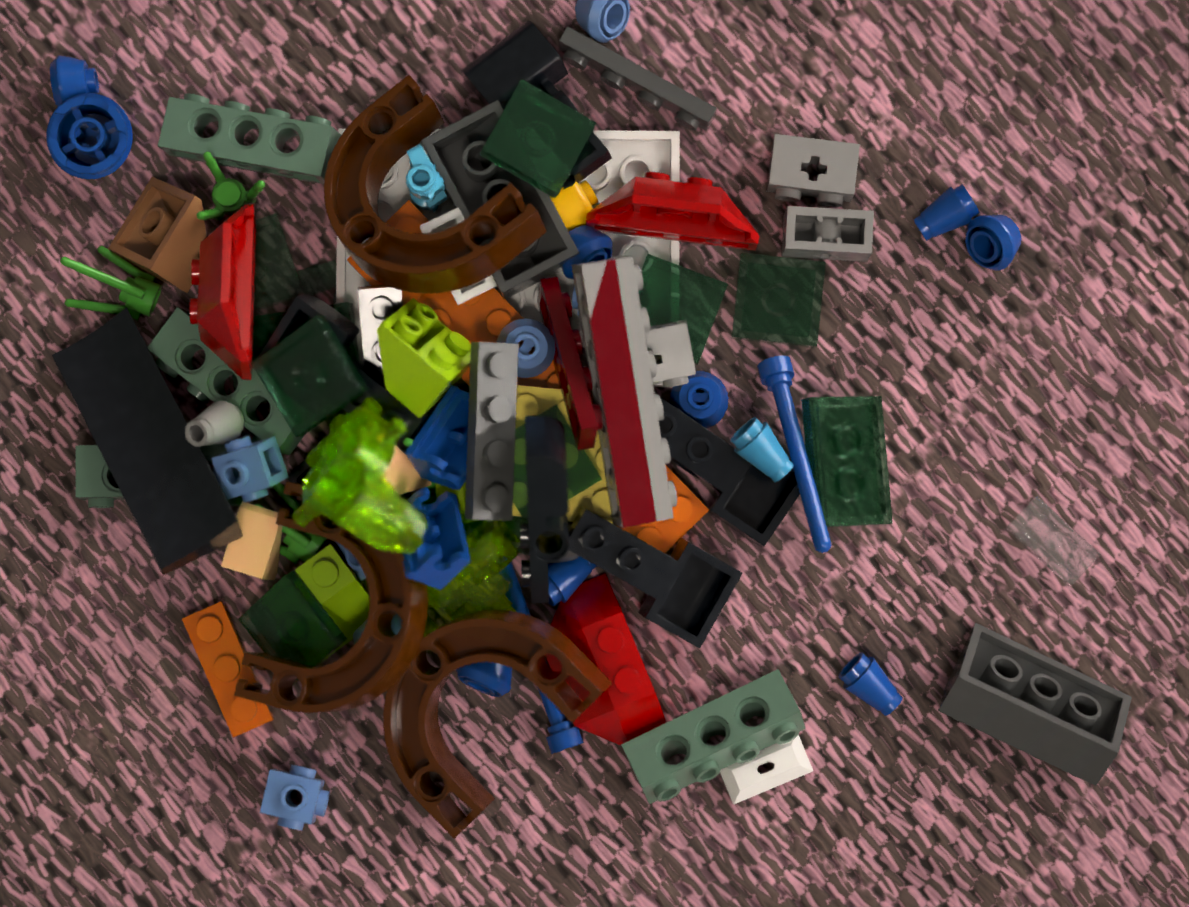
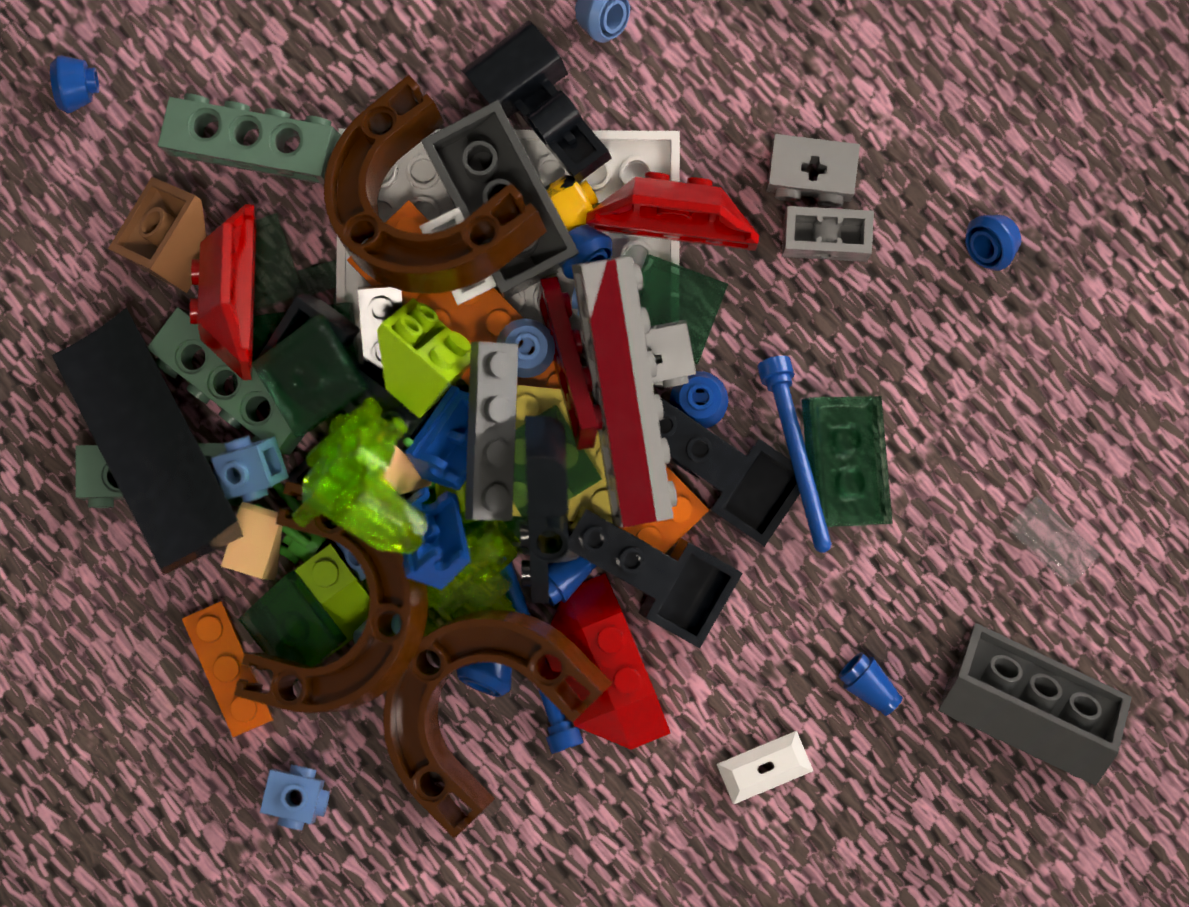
blue cone [46,93,133,179] -> none
bright green plant [60,246,162,320] -> none
light grey cone [185,401,244,447] -> none
bright green plant [196,152,265,220] -> none
medium azure piece [406,144,448,213] -> none
clear green tile [479,79,596,198] -> none
dark grey plate [559,26,717,131] -> none
sand green brick [621,669,806,804] -> none
dark azure cone [730,417,794,482] -> none
clear green tile [731,253,826,348] -> none
blue cone [913,184,980,241] -> none

